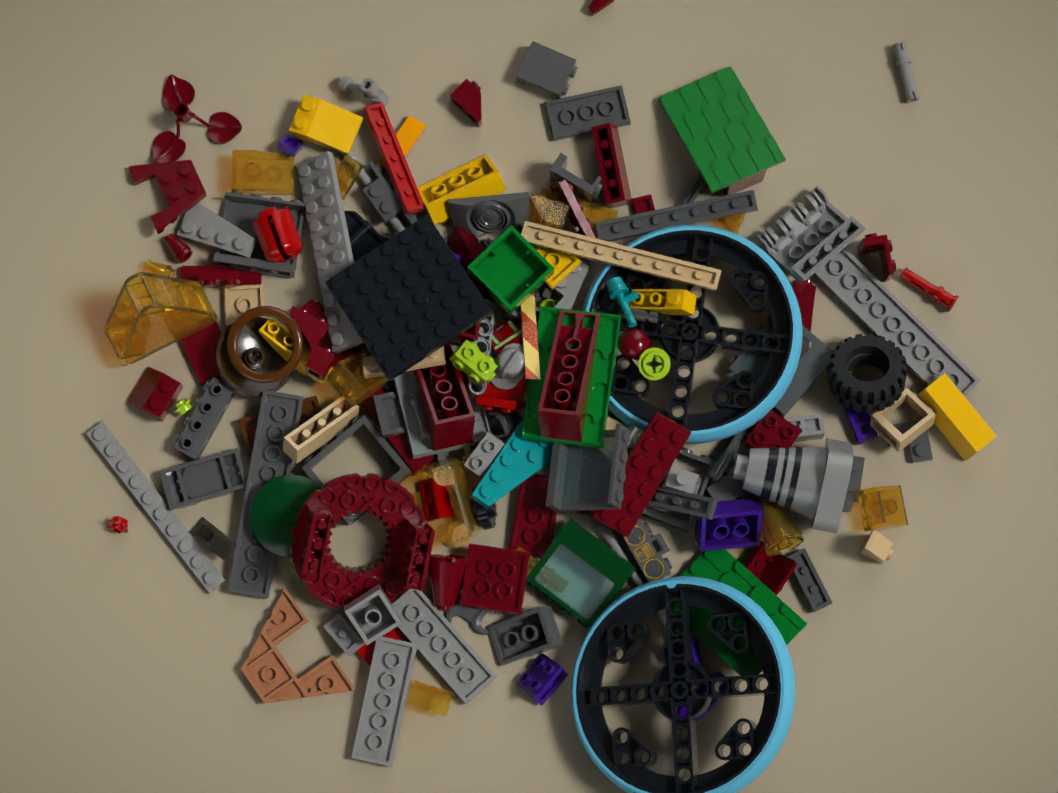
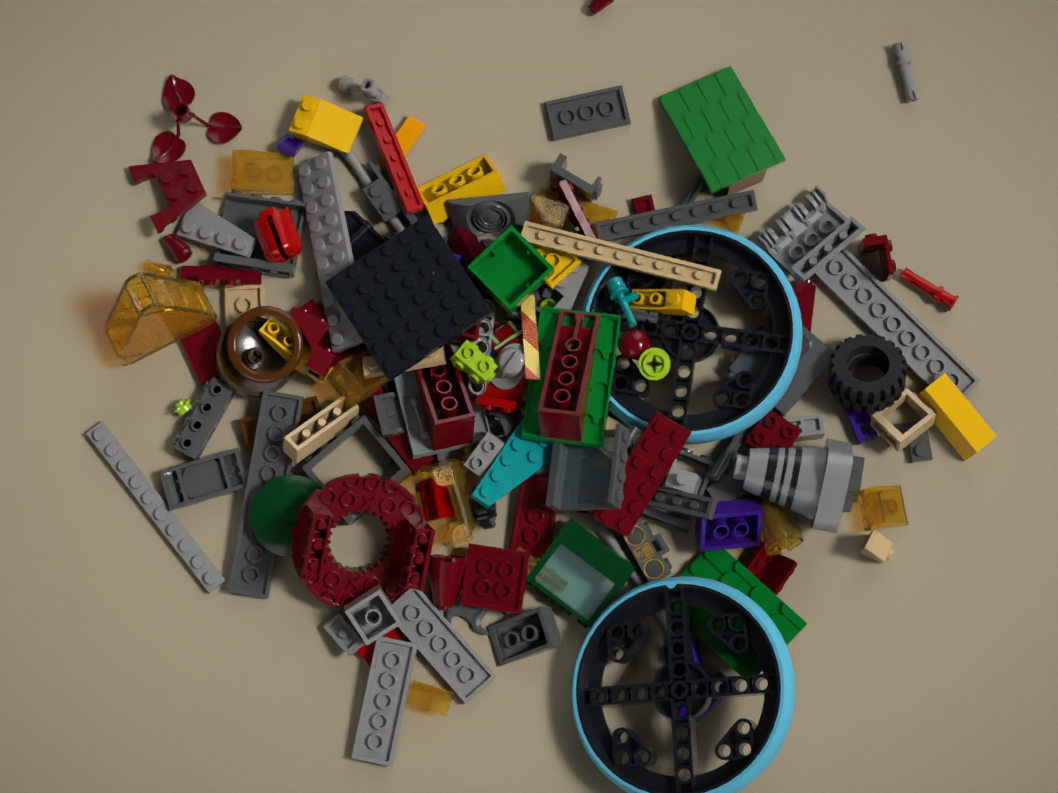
red plate [108,516,128,534] -> none
dark red slope [128,367,183,422] -> none
clear smoke slope [189,517,236,560] -> none
nougat wing [241,588,356,703] -> none
clear yellow plate [336,155,364,200] -> none
dark red slope [450,78,482,127] -> none
dark grey panel [516,41,578,99] -> none
dark purple bracket [516,653,568,706] -> none
dark red brick [591,122,632,208] -> none
dark grey plate [787,548,832,613] -> none

